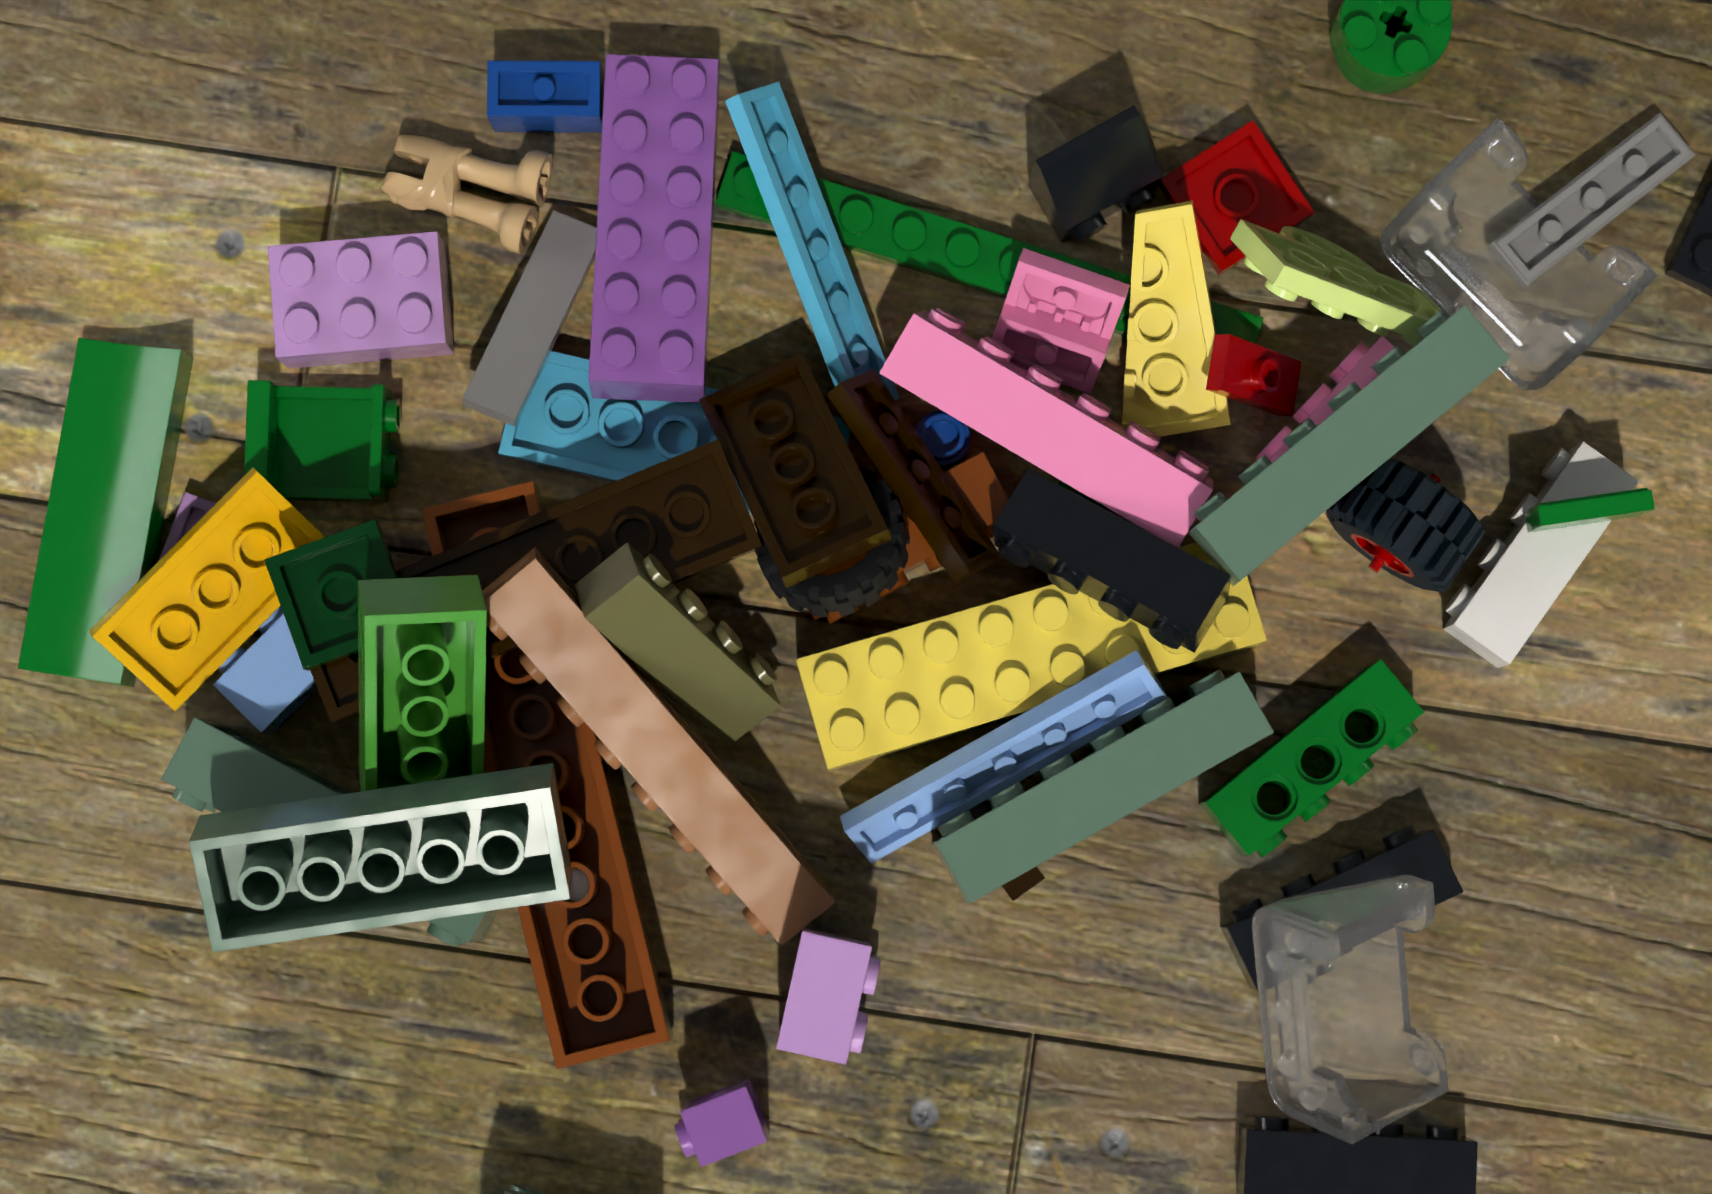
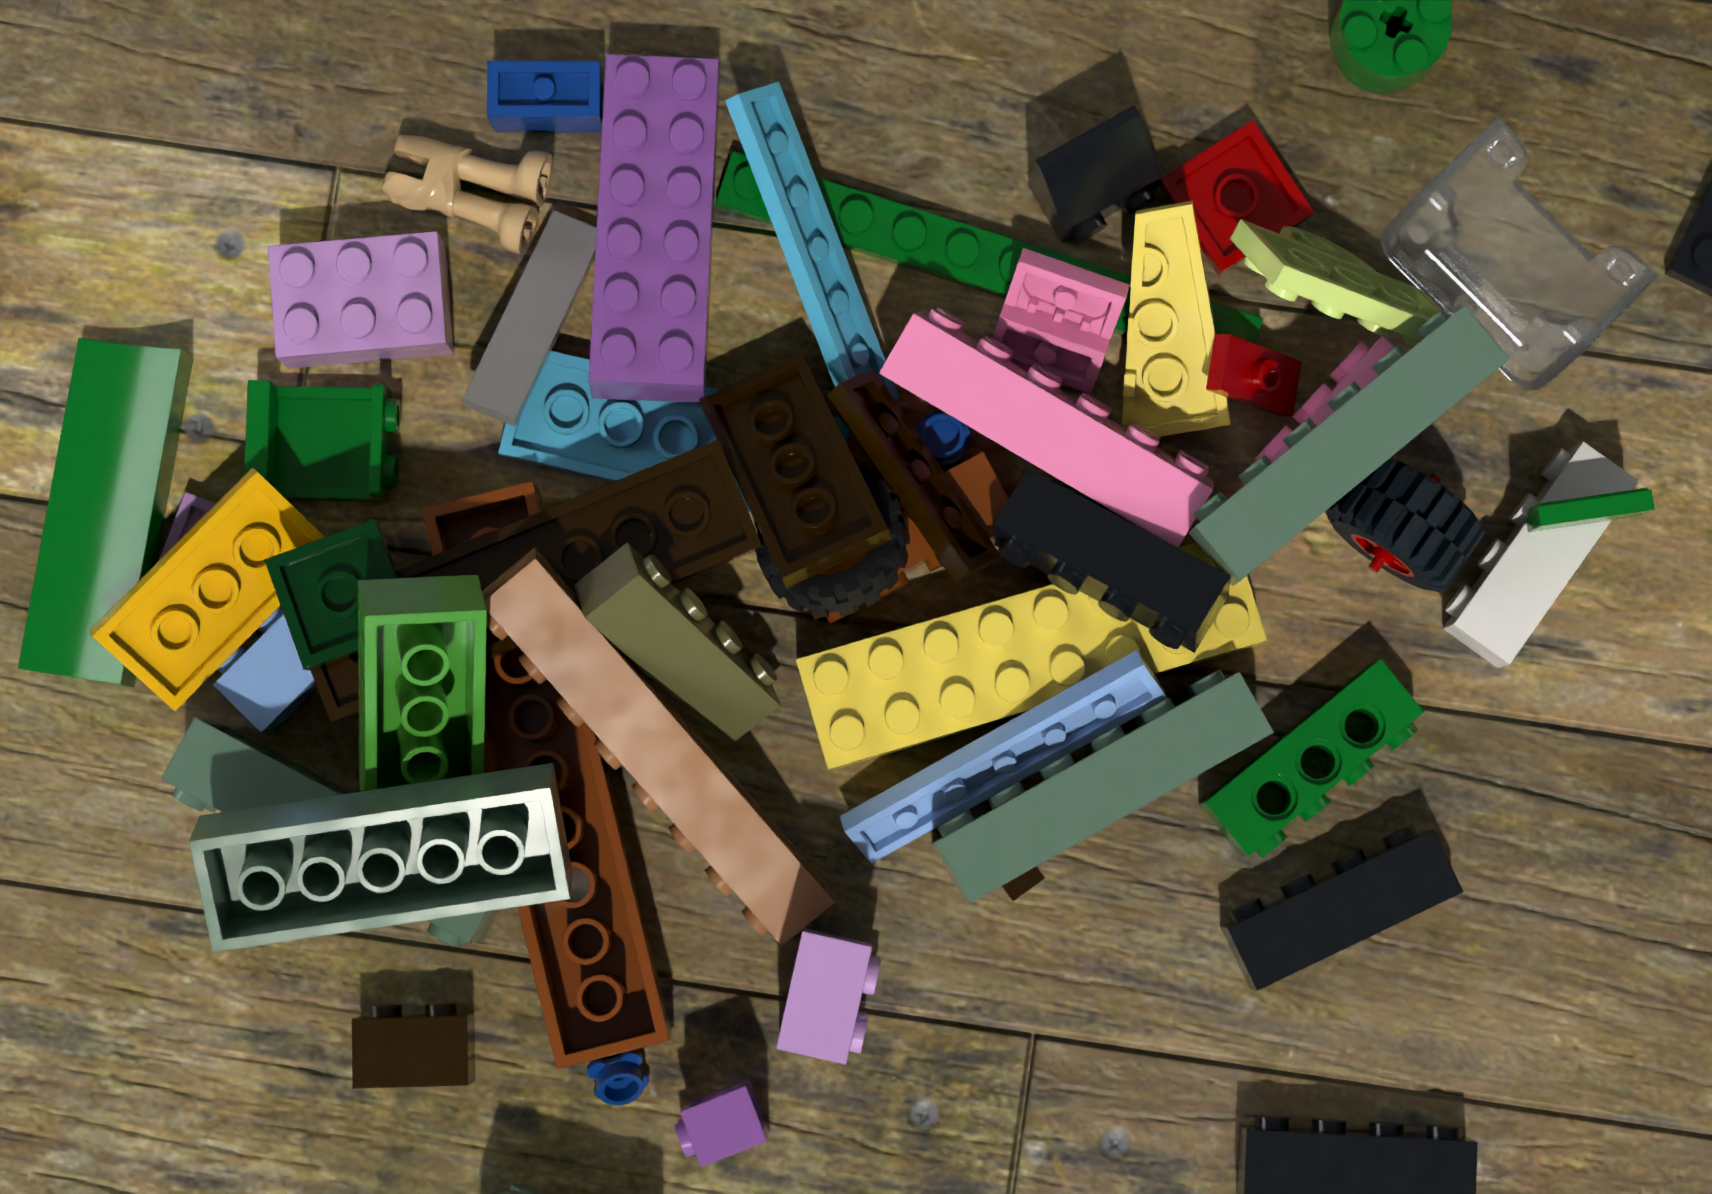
clear windscreen [1252,874,1449,1144] -> none
light grey tile [1487,113,1695,290] -> none
none -> dark brown brick [352,1003,475,1089]
none -> blue plate [587,1050,649,1105]

